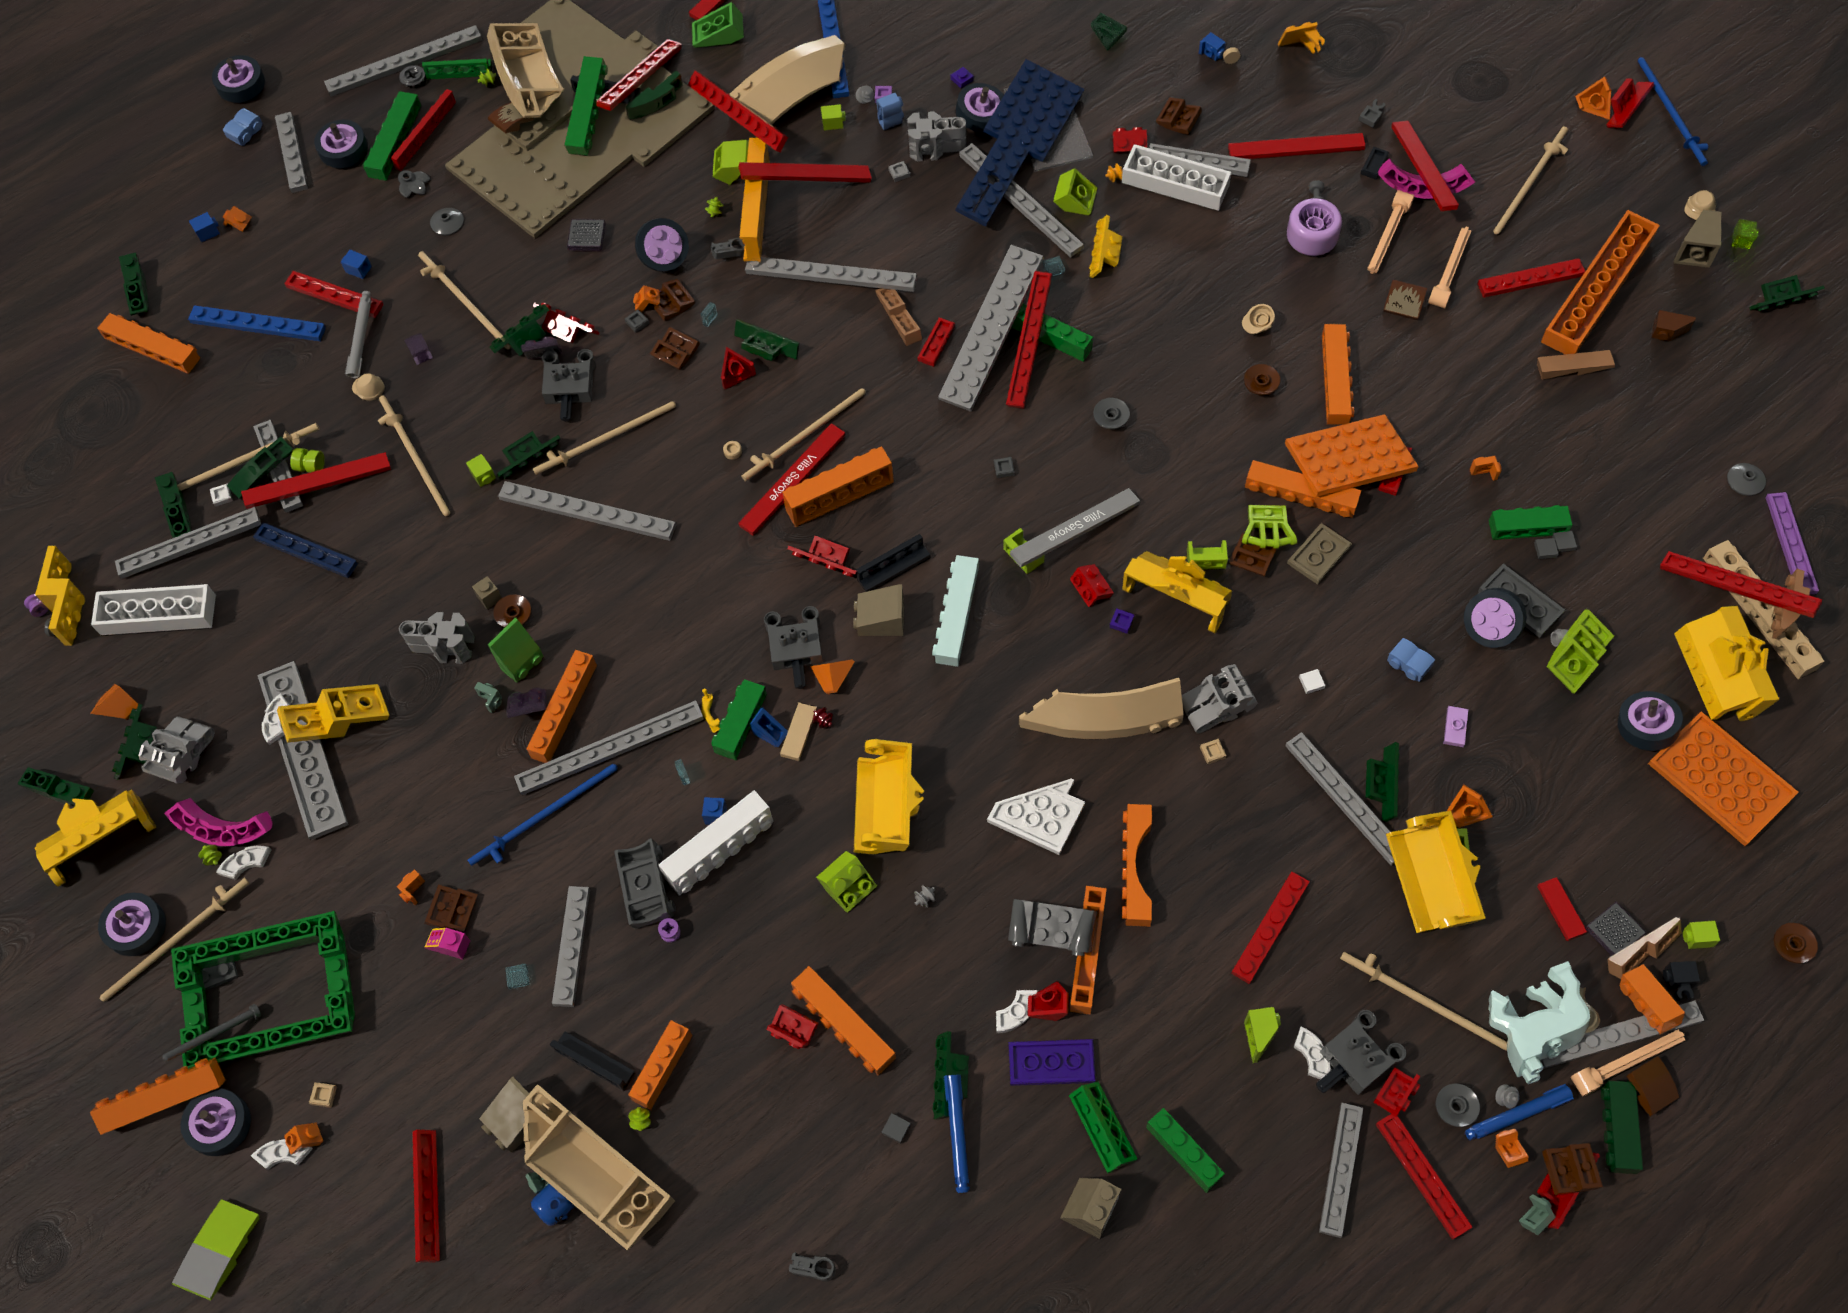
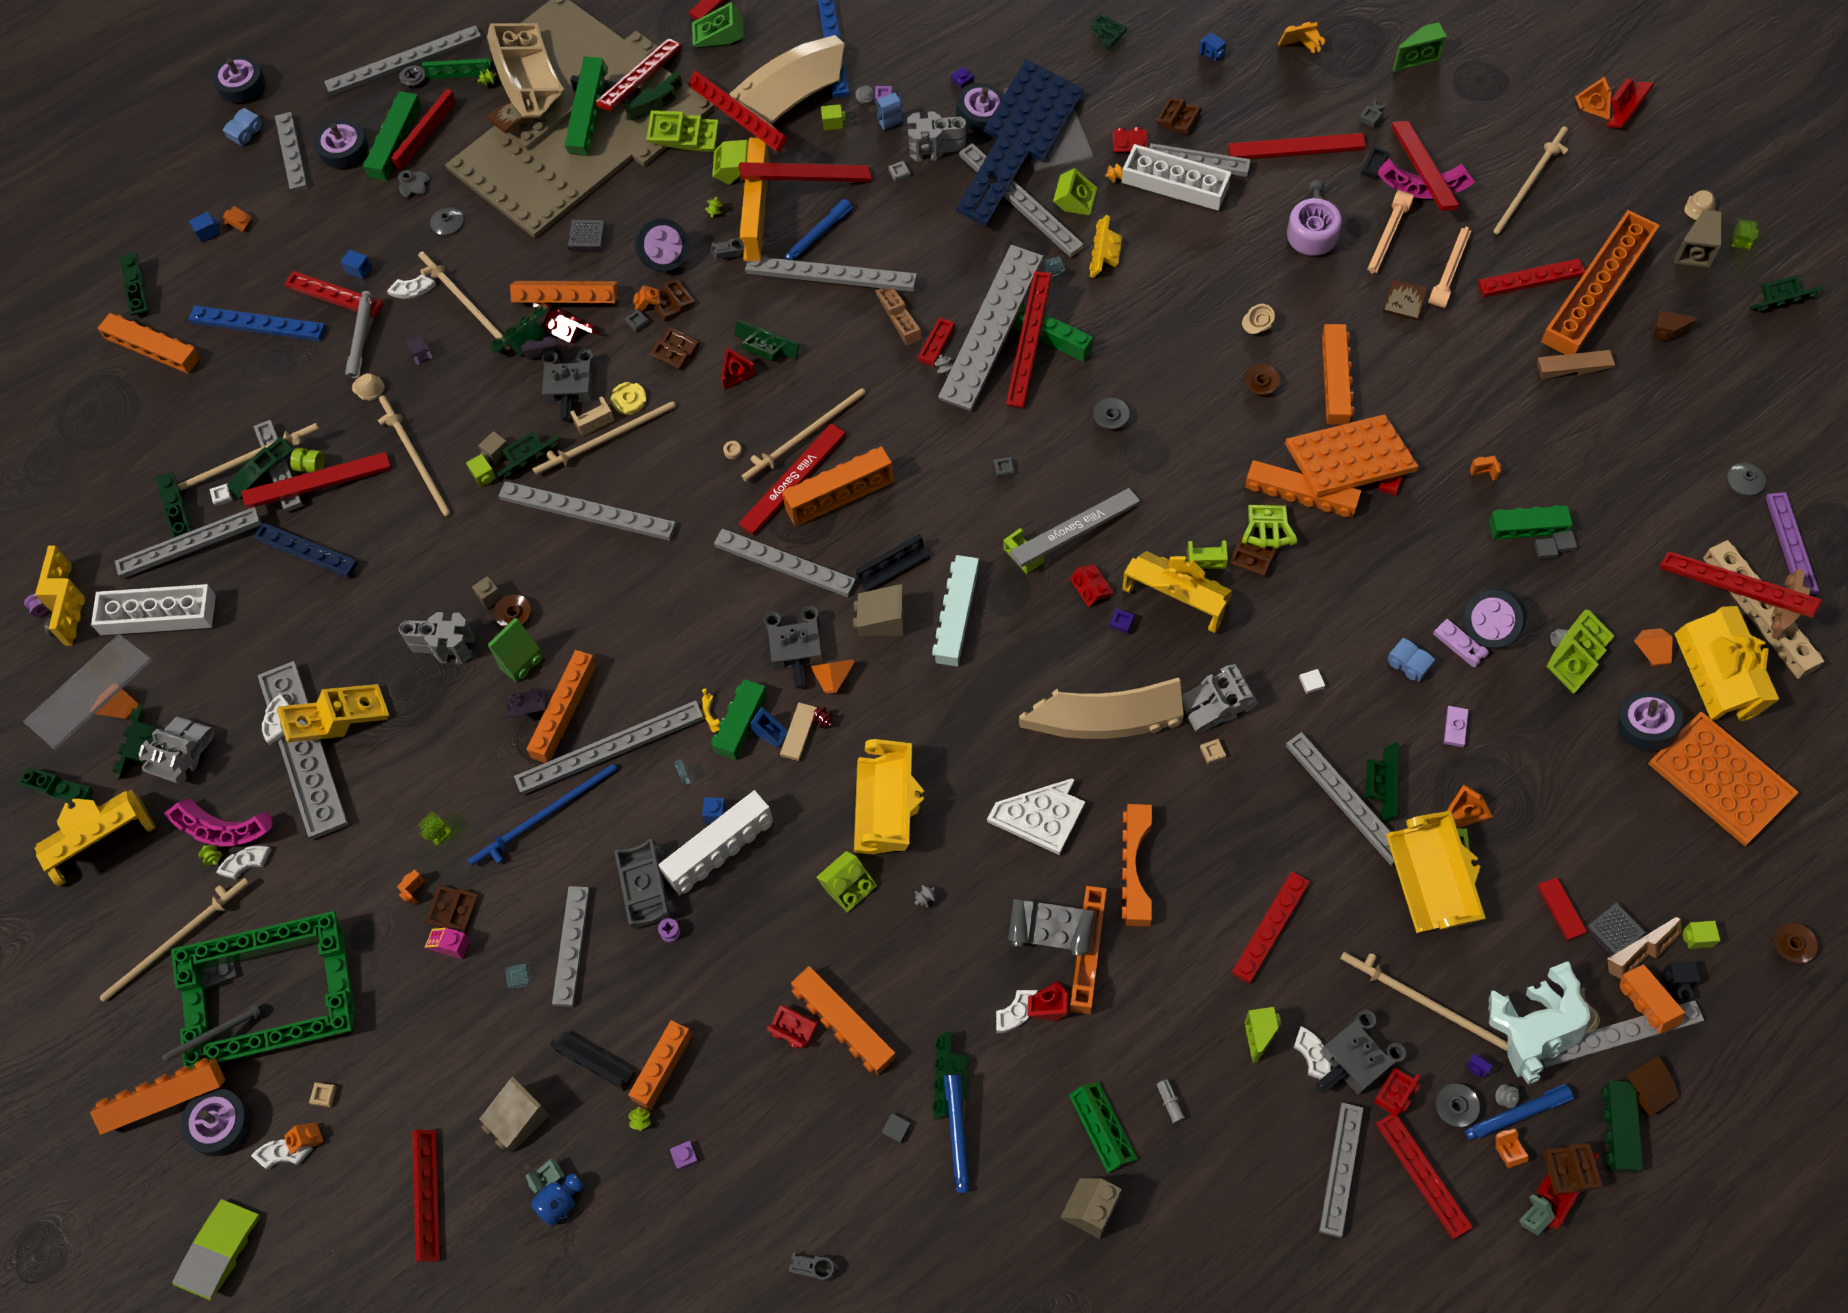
wheel [98,893,166,956] -> none
sand green bracket [474,682,502,713] -> none
tan slope [523,1084,675,1251] -> none
clear light blue tile [701,302,718,327] -> none
red bracket [787,536,856,578] -> none
dark purple tile [1009,1039,1095,1086] -> none
green brick [1146,1108,1225,1193] -> none
tan tile [1223,48,1240,64] -> none
dark tan tile [1287,523,1352,585] -> none
dark grey plate [1478,564,1565,638] -> none
light nougat piece [1570,1029,1685,1097] -> none
blue piece [1638,57,1708,166] -> none
none -> clear piece [23,634,152,750]
none -> white tile [387,274,436,299]
none -> clear neon green brick [417,811,451,846]
none -> dark tan brick [478,431,508,464]
none -> orange brick [510,281,619,303]
none -> tan panel [570,397,614,436]
none -> light yellow tile [611,382,647,415]
none -> lime slope [646,111,720,152]
none -> medium lavender plate [670,1141,698,1171]
none -> light grey plate [714,529,856,597]
none -> blue piece [784,199,853,260]
none -> light grey wheel [934,355,953,376]
none -> light grey axle [1157,1080,1185,1124]
none -> bright green slope [1393,22,1447,72]
none -> lavender plate [1433,619,1489,667]
none -> dark purple plate [1465,1054,1493,1078]
none -> orange slope [1634,628,1672,666]

